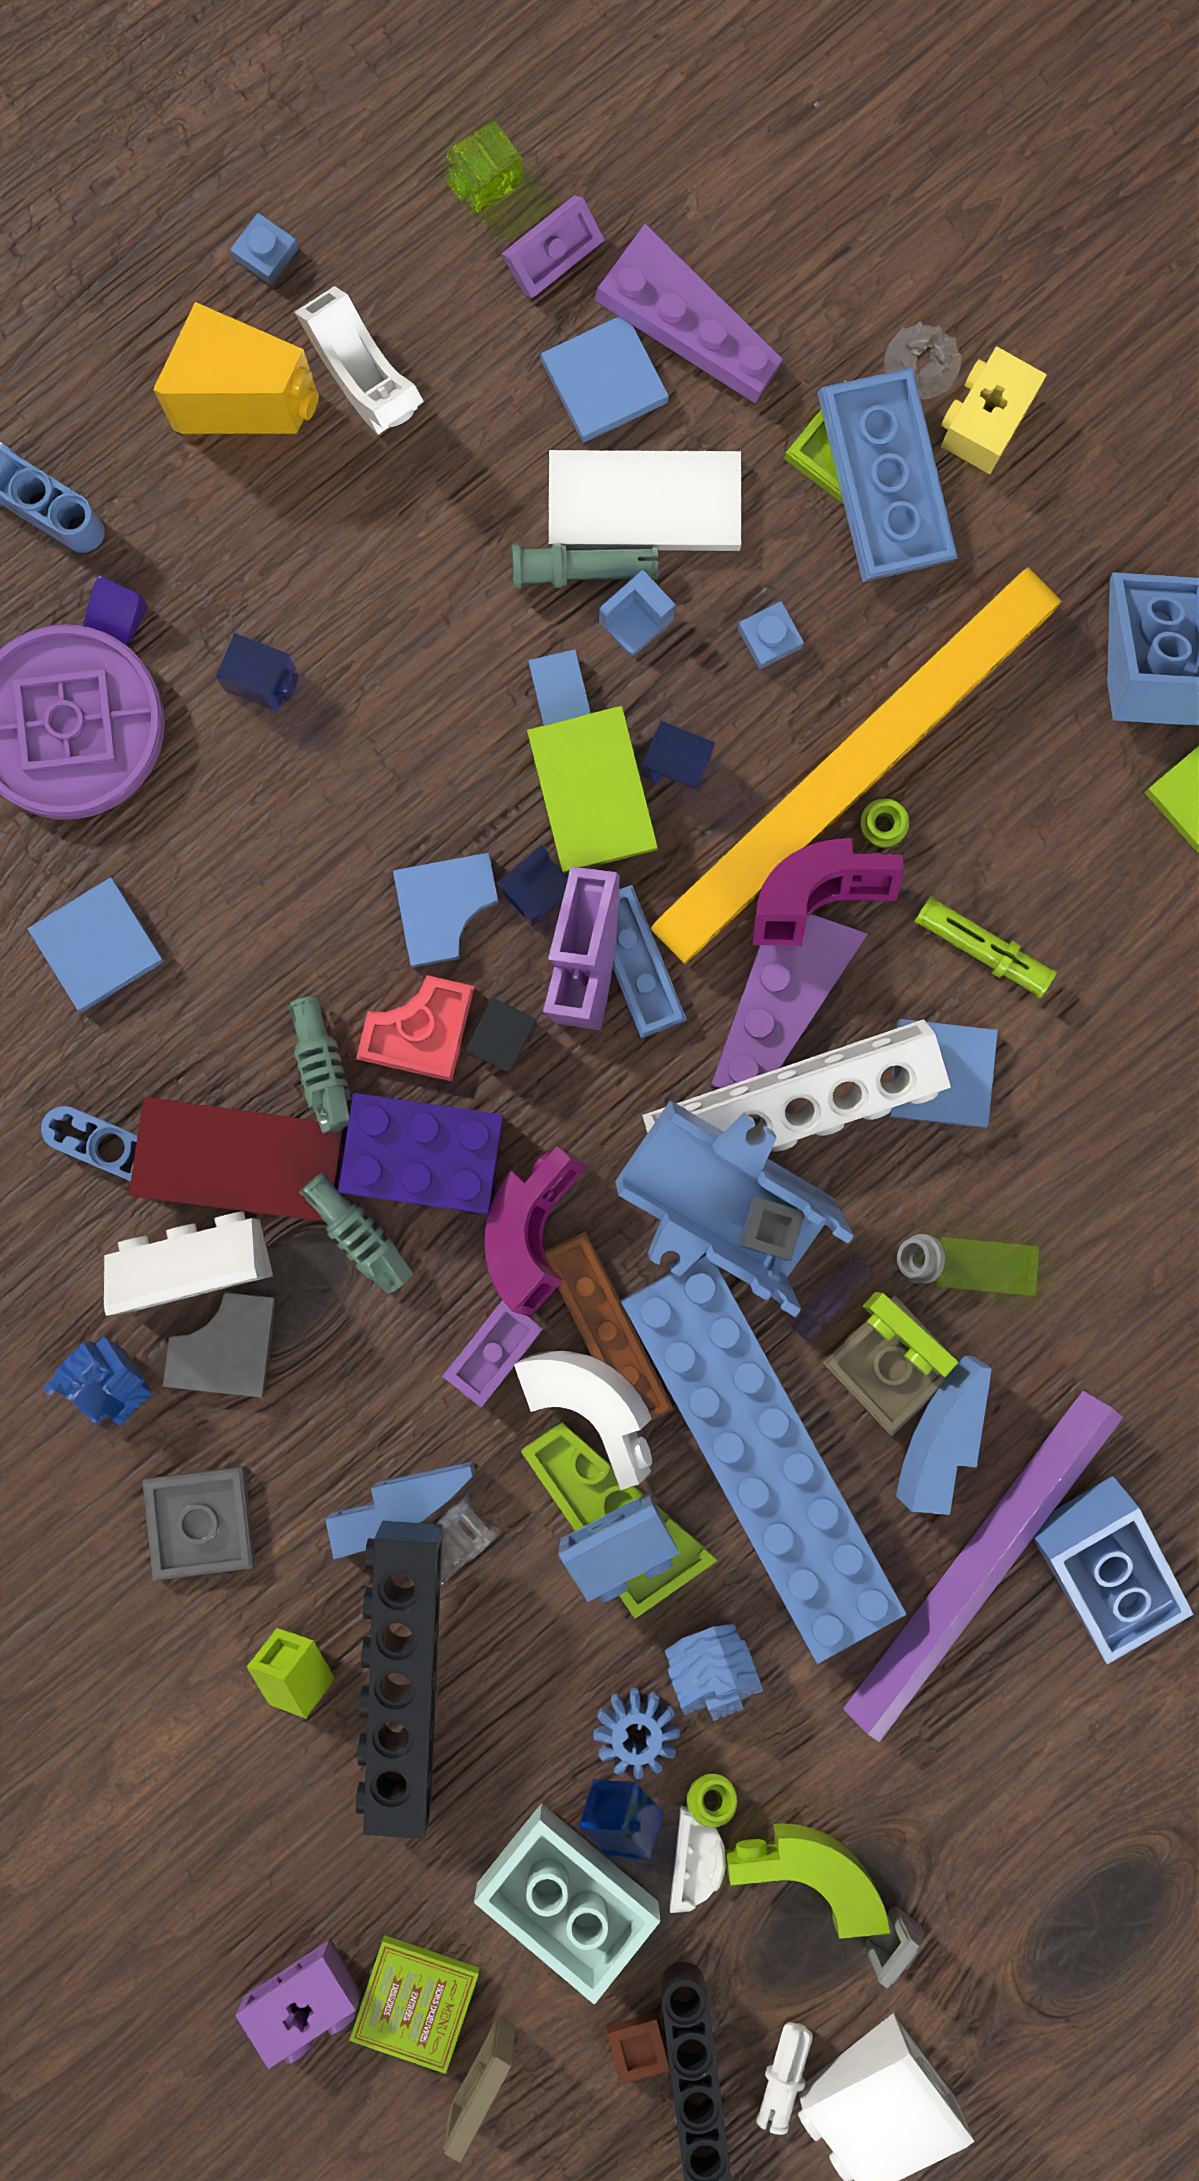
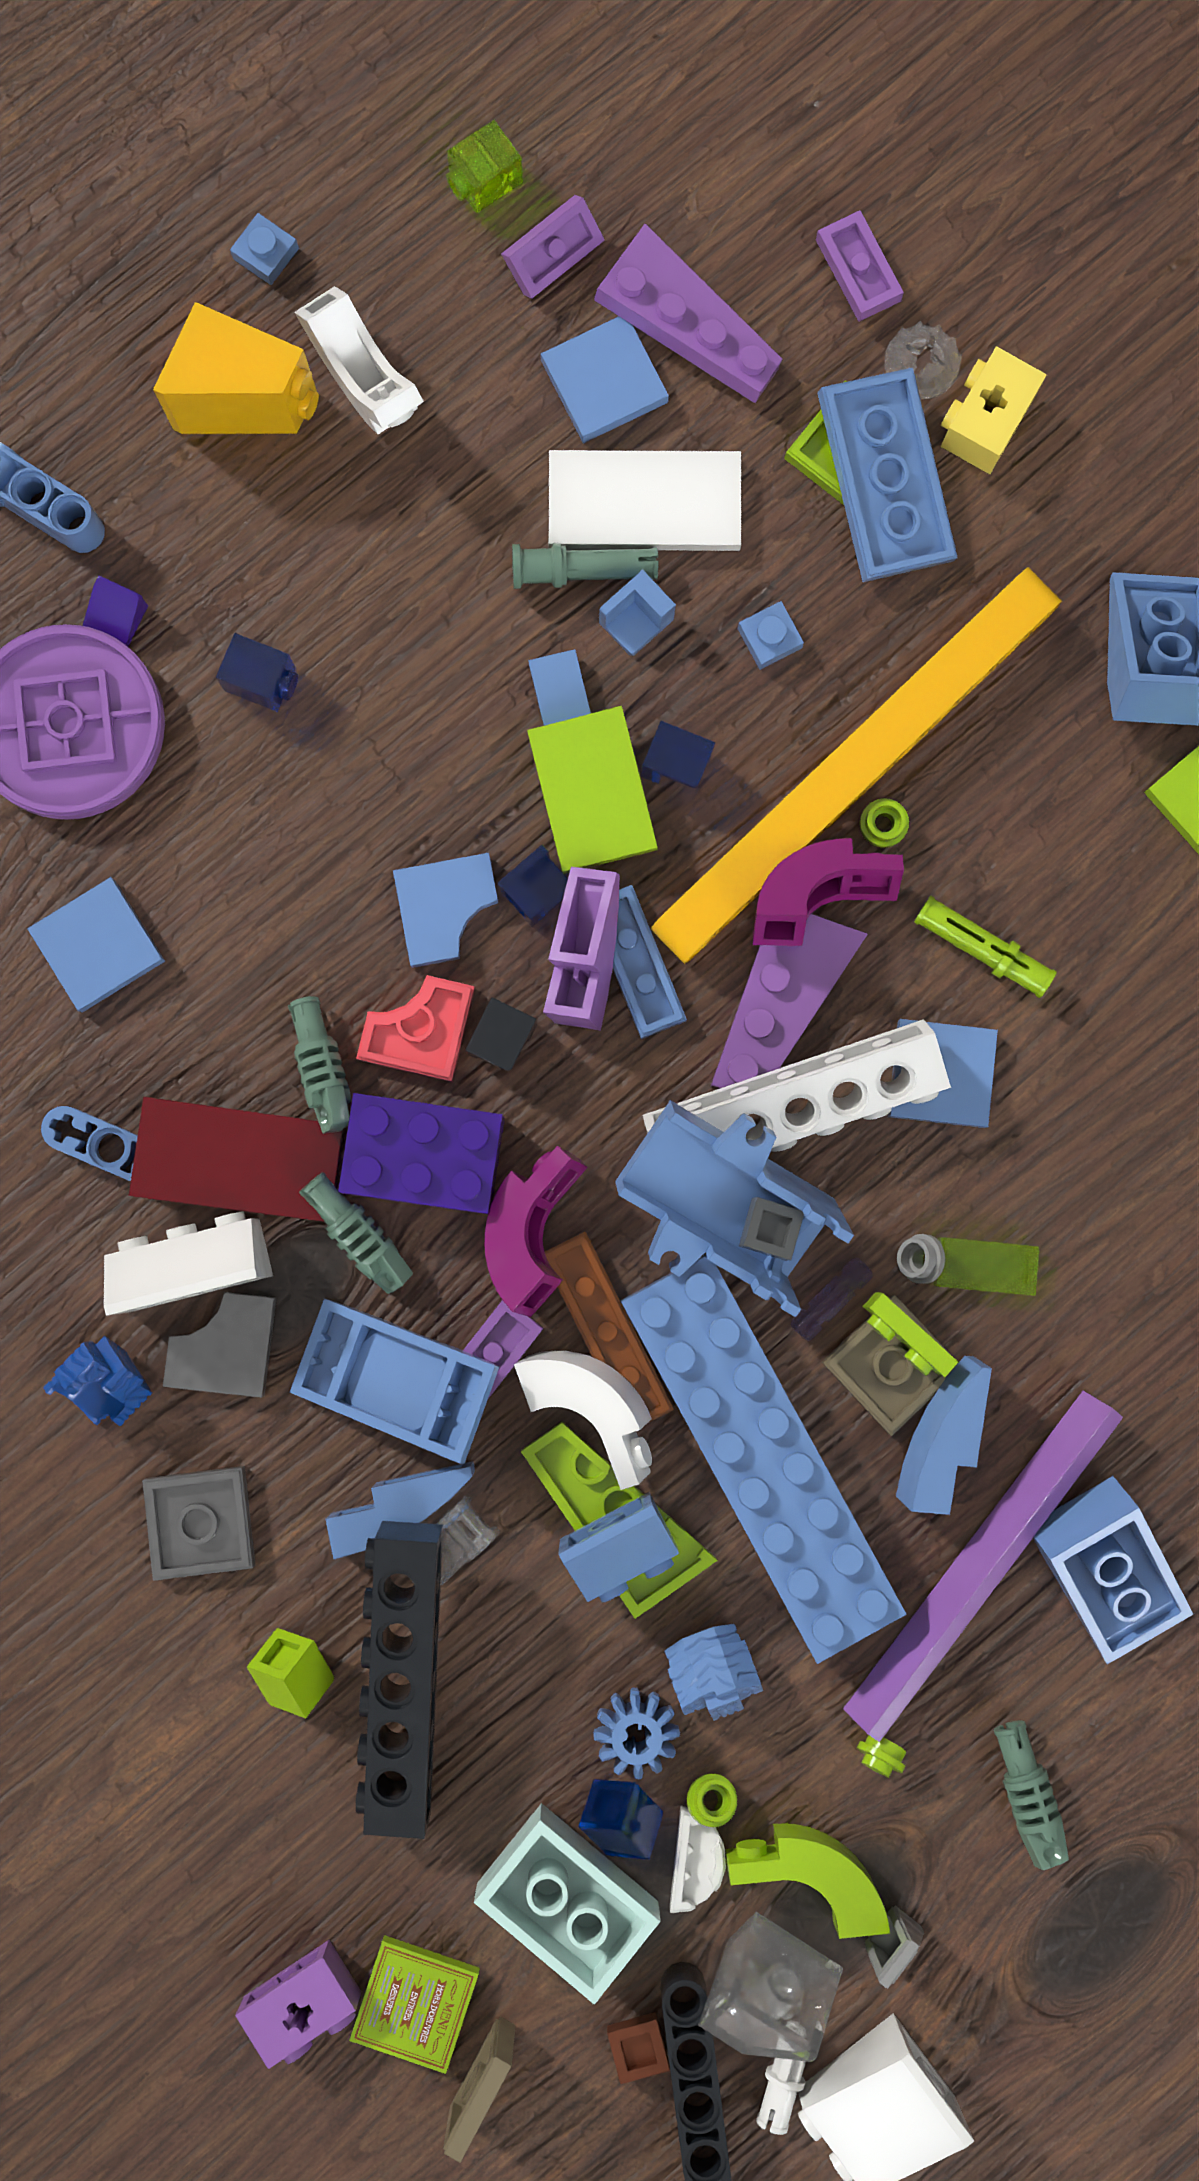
none -> medium blue slope [290,1299,499,1464]
none -> clear slope [698,1912,843,2062]
none -> medium lavender plate [816,210,904,322]
none -> lime plate [857,1735,906,1778]
none -> sand green hinge [993,1720,1069,1870]

